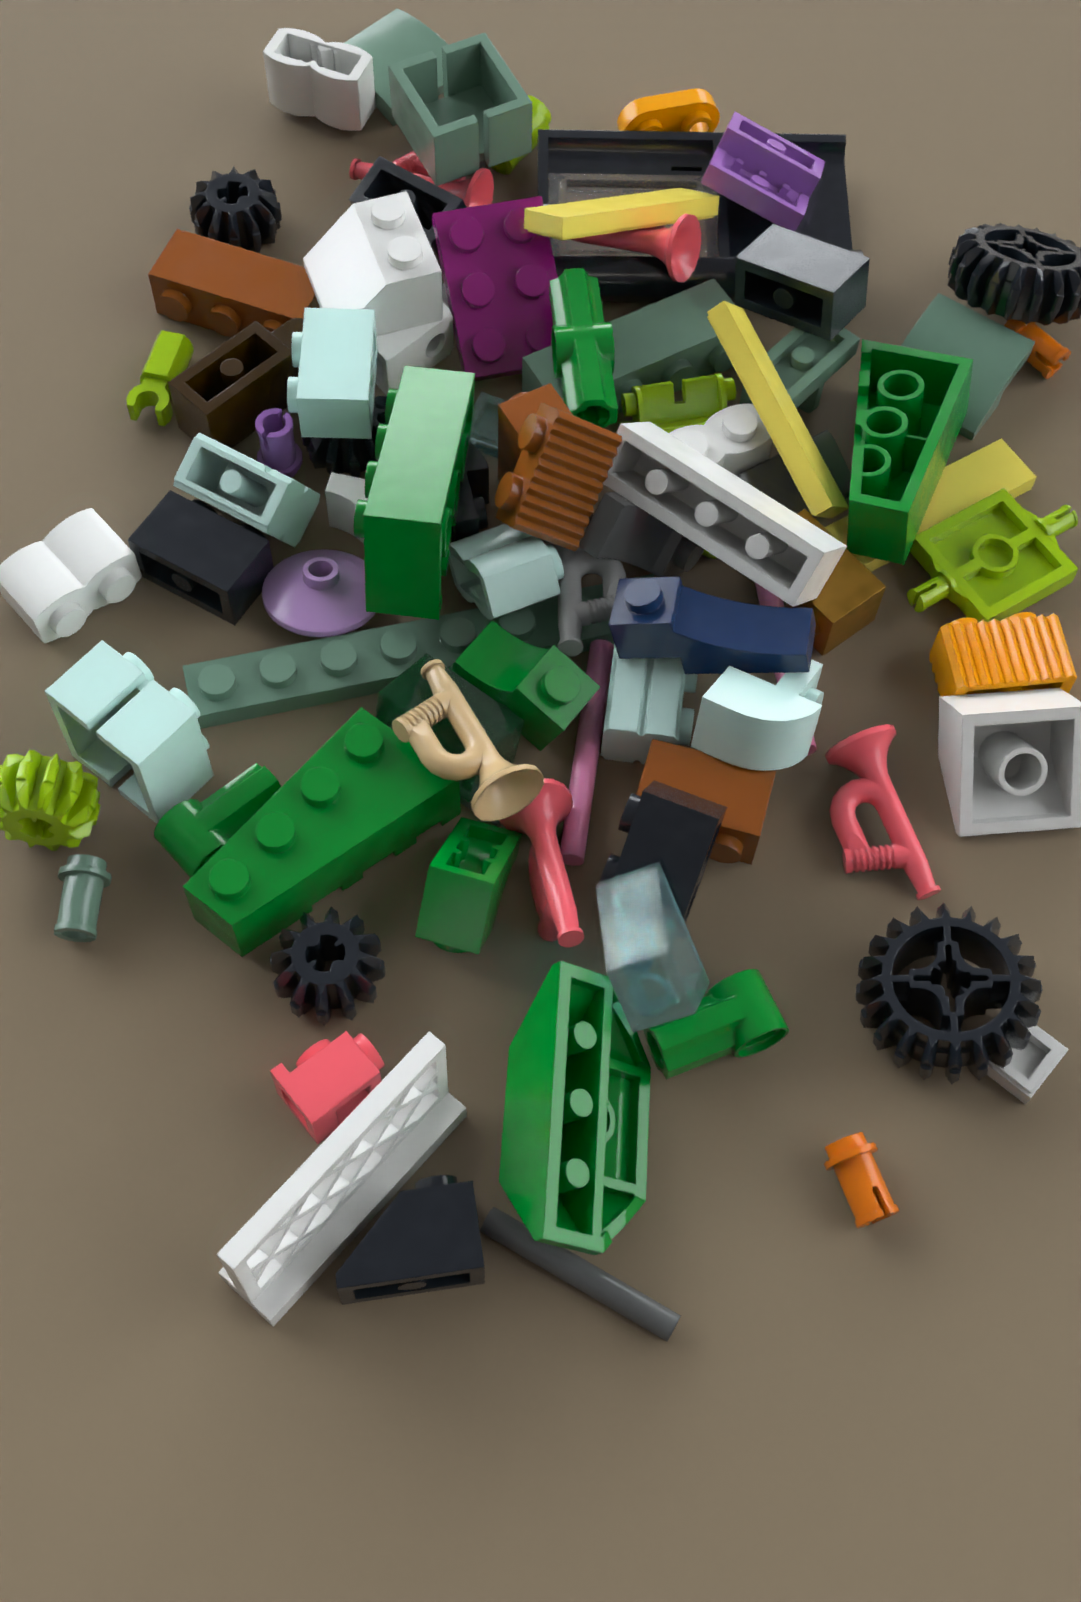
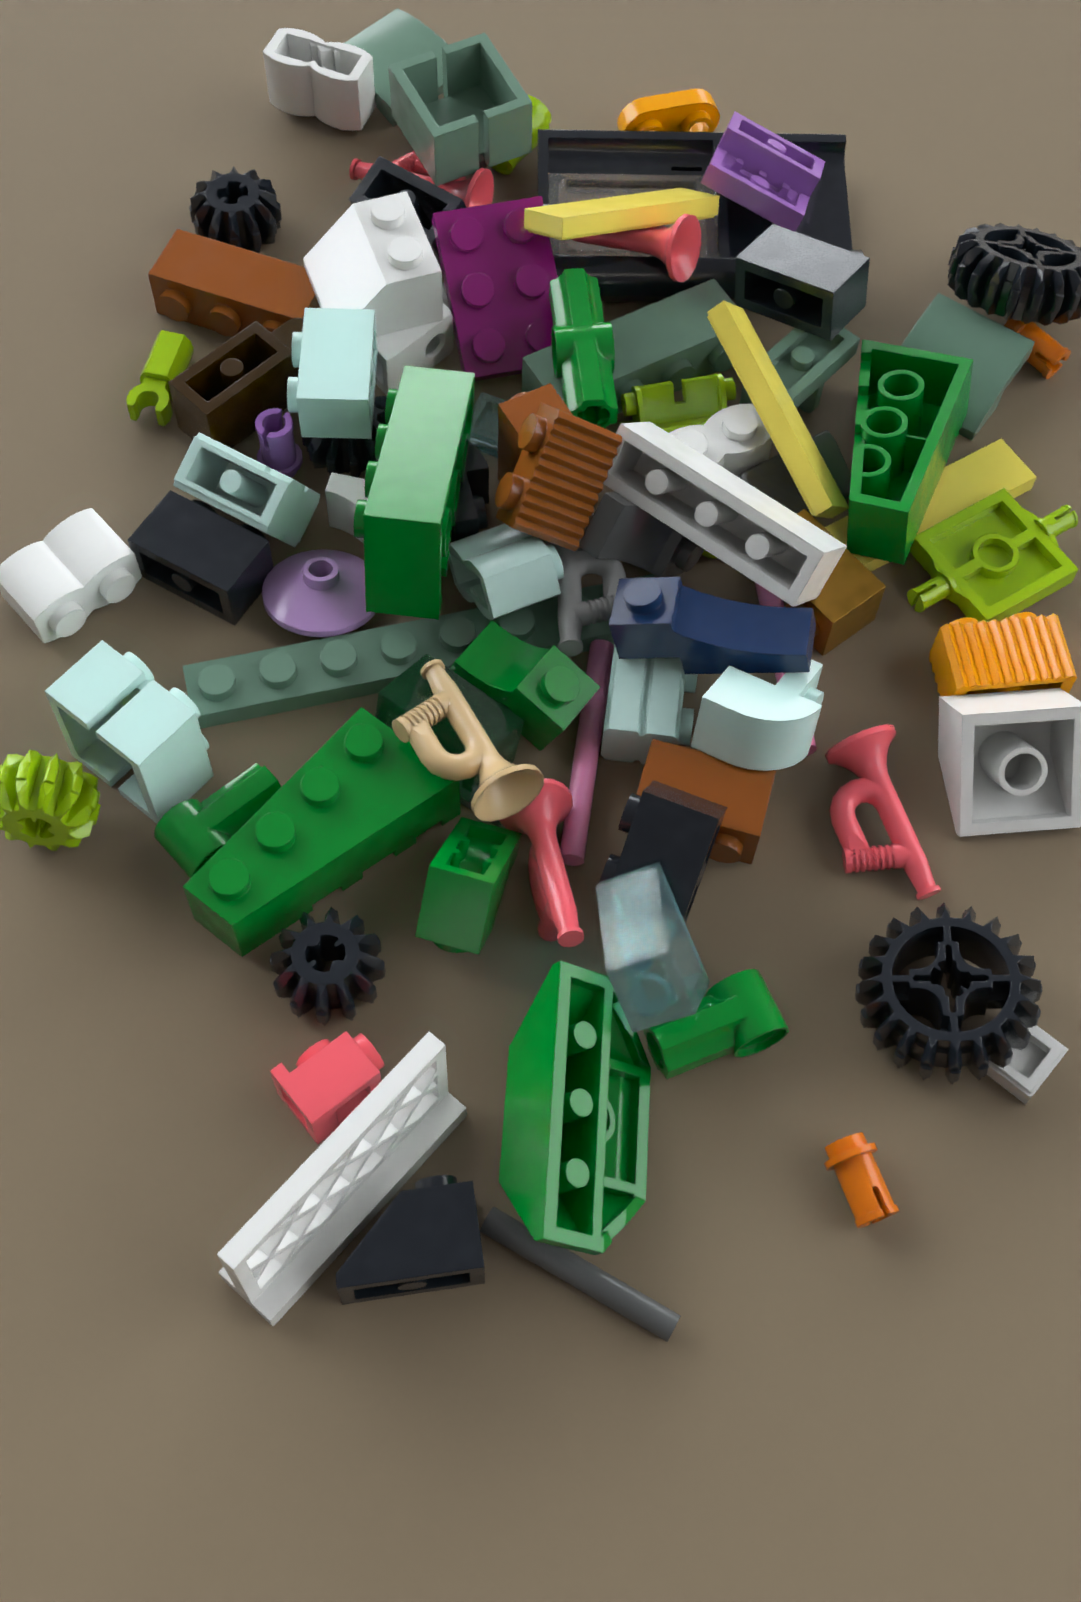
sand green pin [54,854,112,942] -> none

